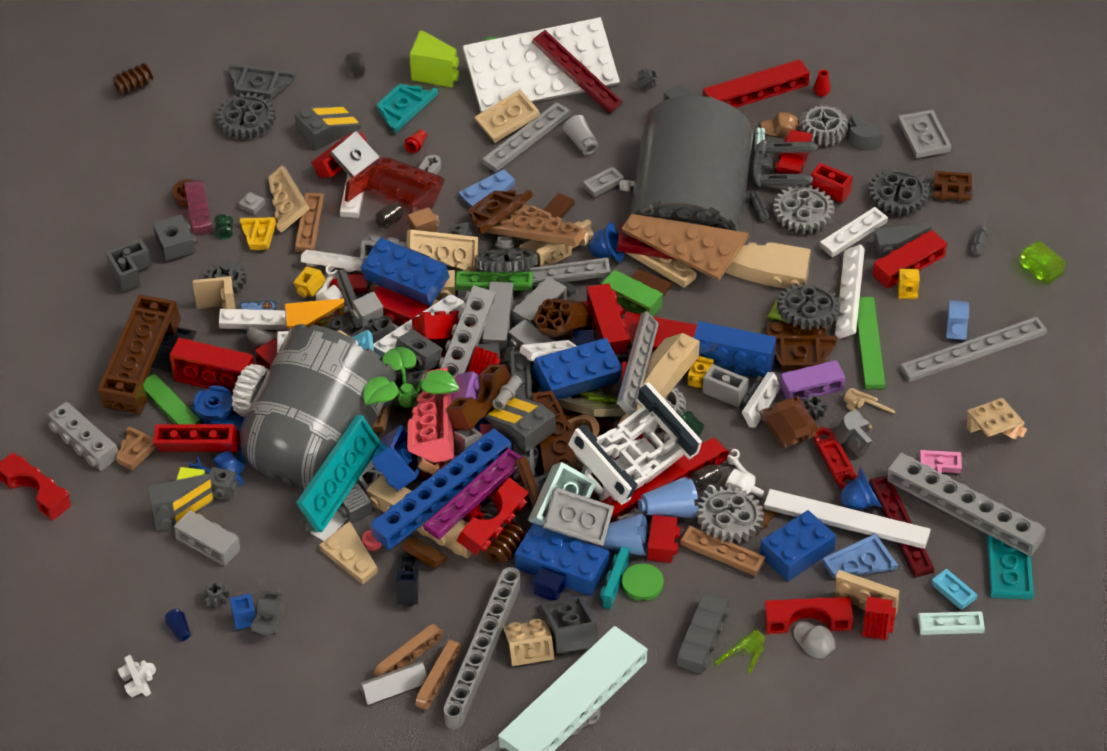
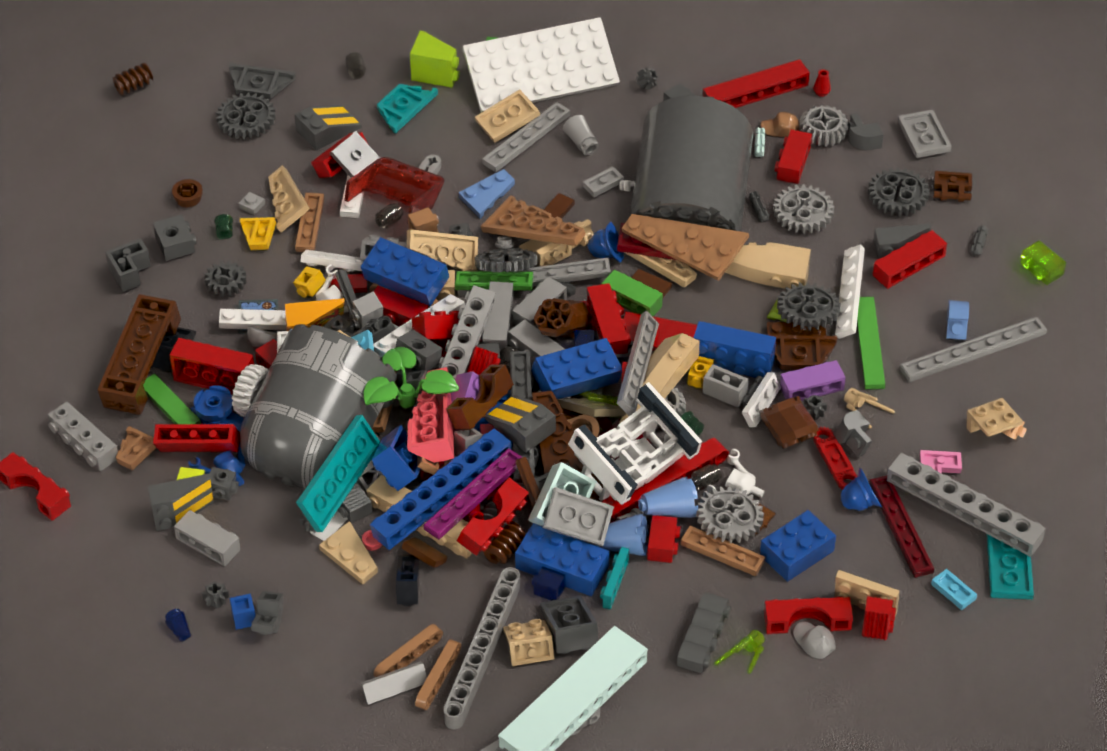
white hips [118,655,156,697] -> none
clear pink beam [184,180,212,234] -> none
tan bracket [192,276,236,309] -> none
red cone [404,129,427,153] -> none
reddish brown wing [468,190,533,234] -> none
light grey pin [492,375,522,410] -> none
white plate [520,340,576,362] -> none
dark red tile [532,30,623,114] -> none
bright green tile [622,563,664,601] -> none
dark grey piece [752,140,818,188] -> none
white tile [764,489,931,549] -> none
red brick [810,162,853,203] -> none
white plate [820,207,888,257] -> none
medium blue wing [822,534,898,579] -> none
yellow brick [898,269,920,299] -> none
light aqua tile [918,611,985,635] -> none

